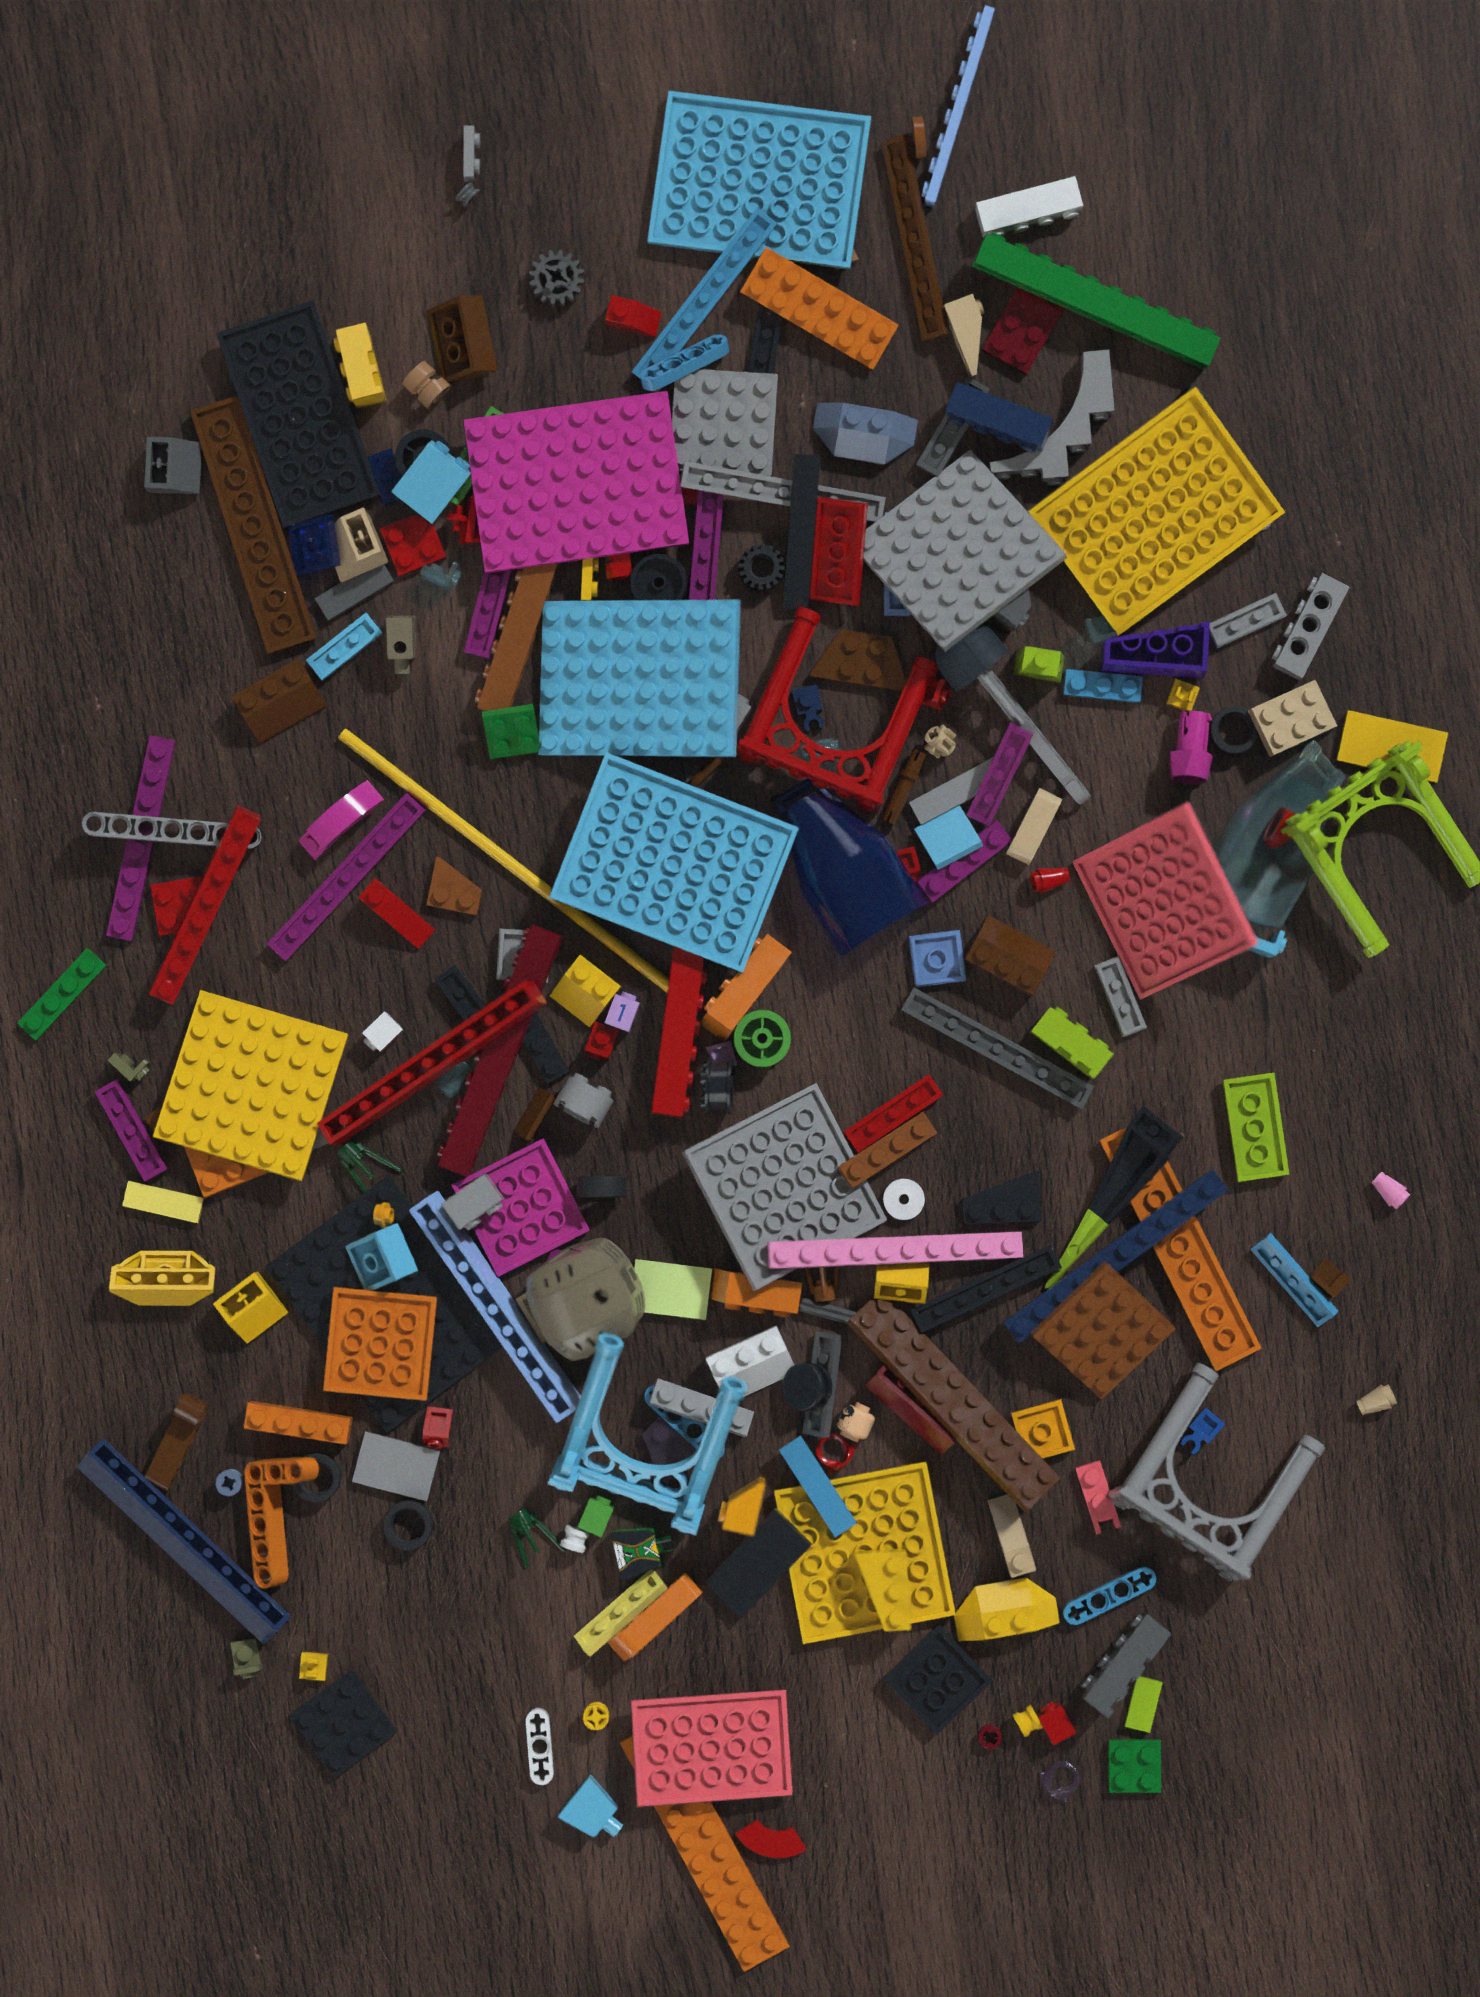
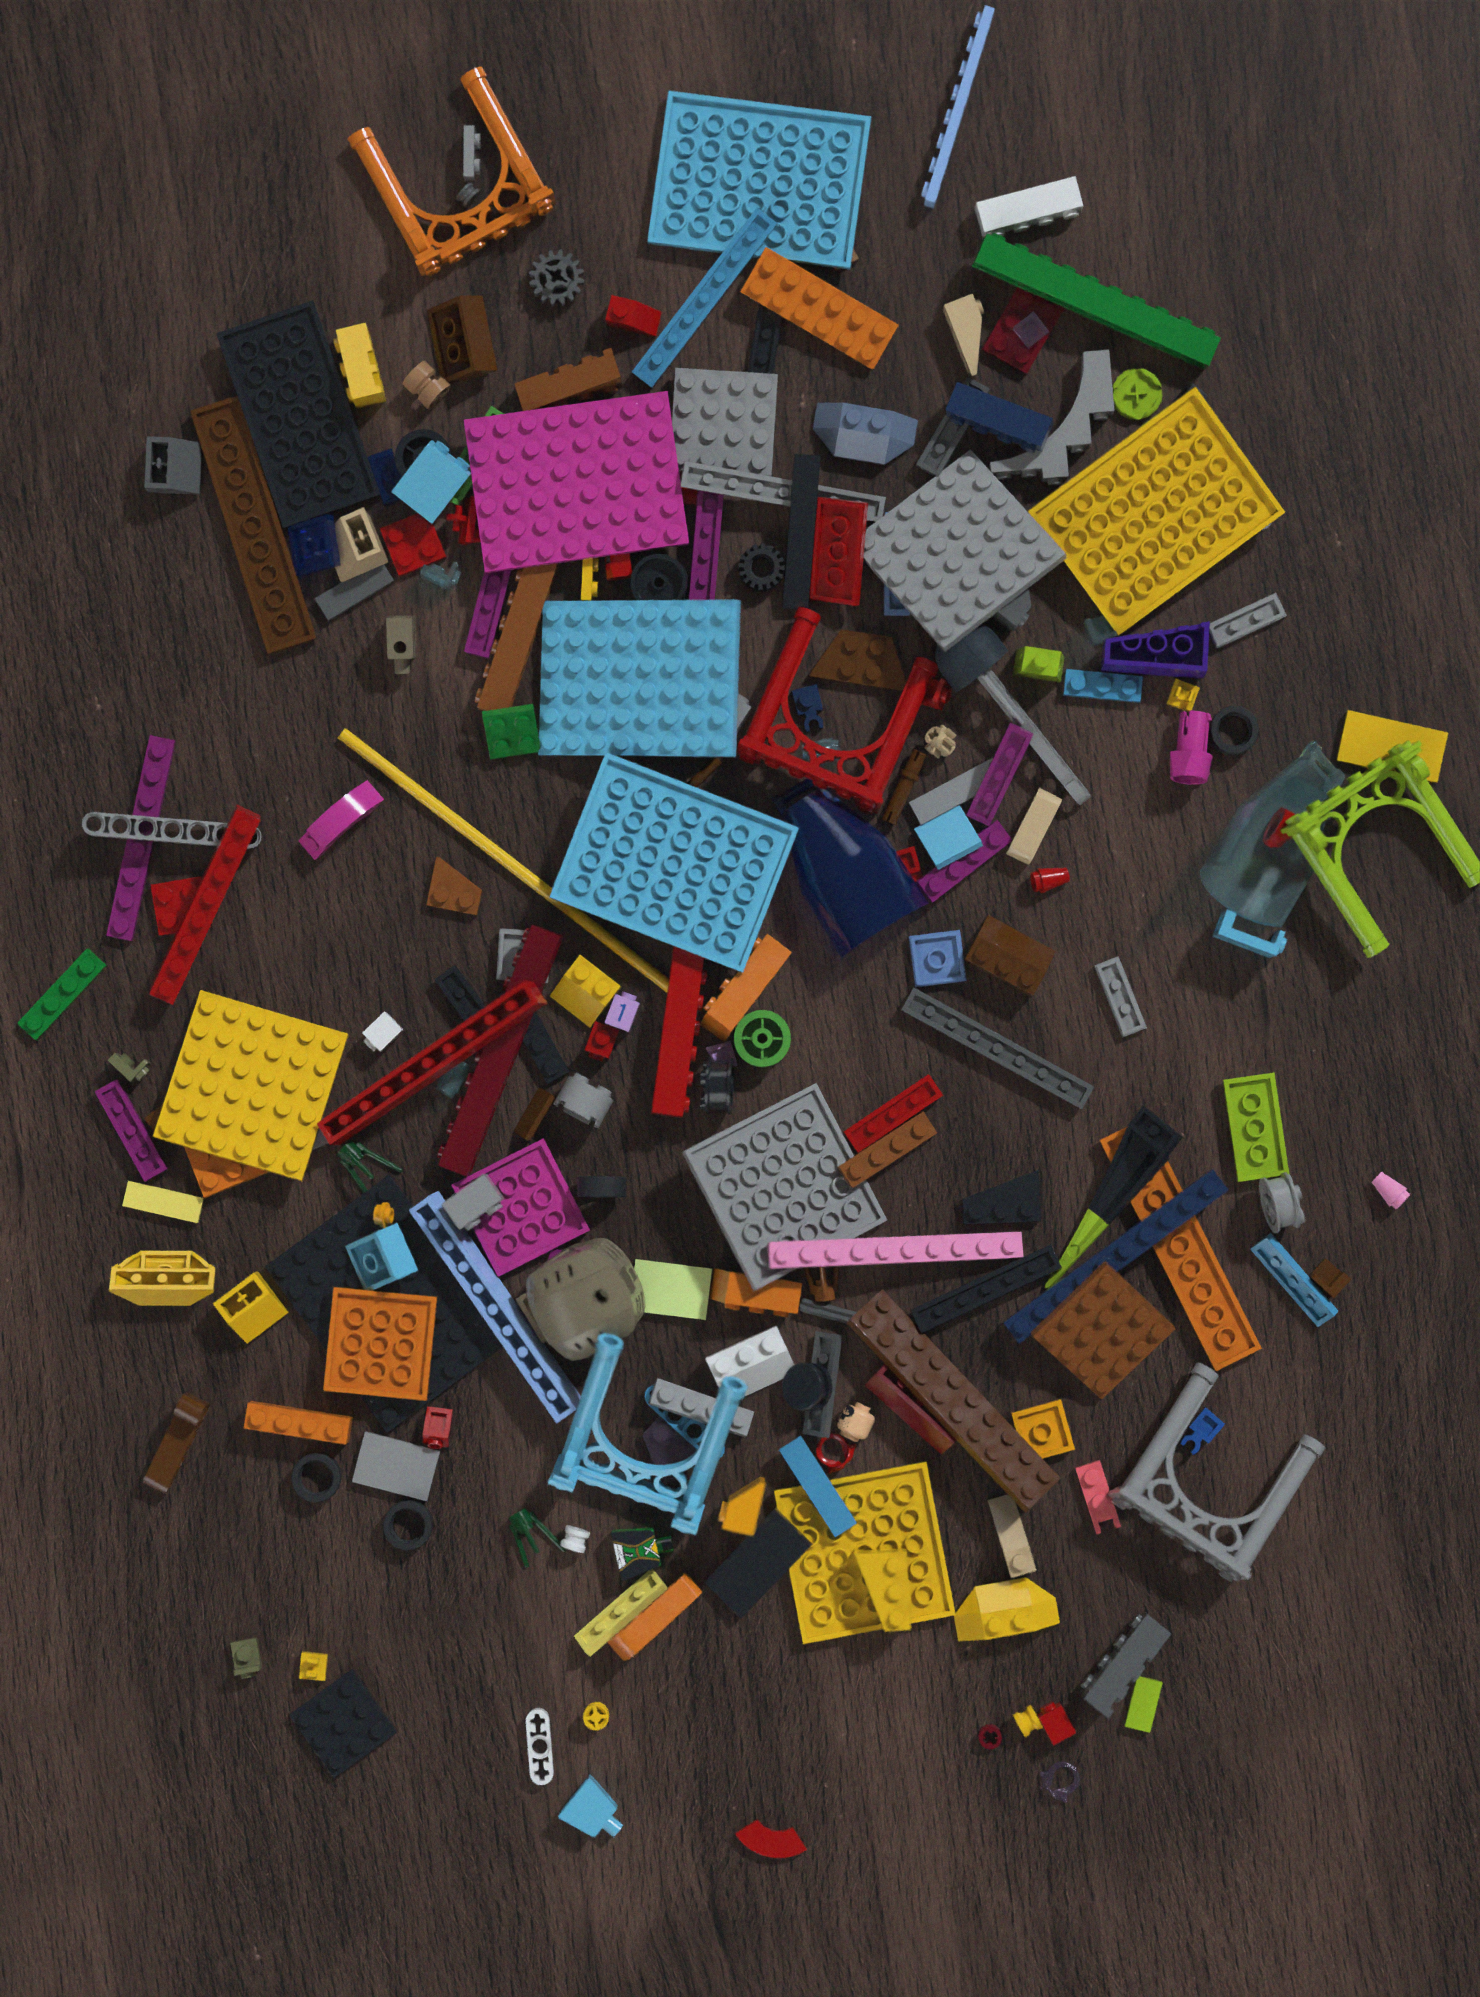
dark blue brick [77,1438,291,1645] -> none
sand blue wheel [216,1469,244,1496] -> none
reddish brown slope [232,658,327,744] -> none
orange beam [244,1457,319,1589] -> none
magenta plate [267,793,426,962] -> none
medium azure plate [306,613,383,681] -> none
red slope [358,878,435,949] -> none
bright green brick [578,1495,614,1537] -> none
orange plate [620,1735,790,1972] -> none
coral plate [631,1689,792,1806] -> none
dark azure beam [640,335,729,391] -> none
yellow brick [874,1263,929,1304] -> none
reddish brown plate [881,134,949,341] -> none
white piece [883,1179,925,1220] -> none
black plate [883,1624,993,1735] -> none
dark orange piece [911,116,926,158] -> none
lime wedge [1030,1006,1113,1079] -> none
dark azure beam [1063,1566,1156,1625] -> none
coral plate [1072,802,1259,1000] -> none
green plate [1108,1739,1161,1793] -> none
tan plate [1248,680,1337,757] -> none
light grey brick [1272,573,1350,681] -> none
tan cone [1357,1384,1397,1415] -> none
none -> orange arch [348,67,556,276]
none -> dark orange wedge [514,348,622,411]
none -> clear purple plate [1013,311,1049,349]
none -> lime tile [1112,369,1162,420]
none -> light grey wheel [1259,1172,1305,1233]

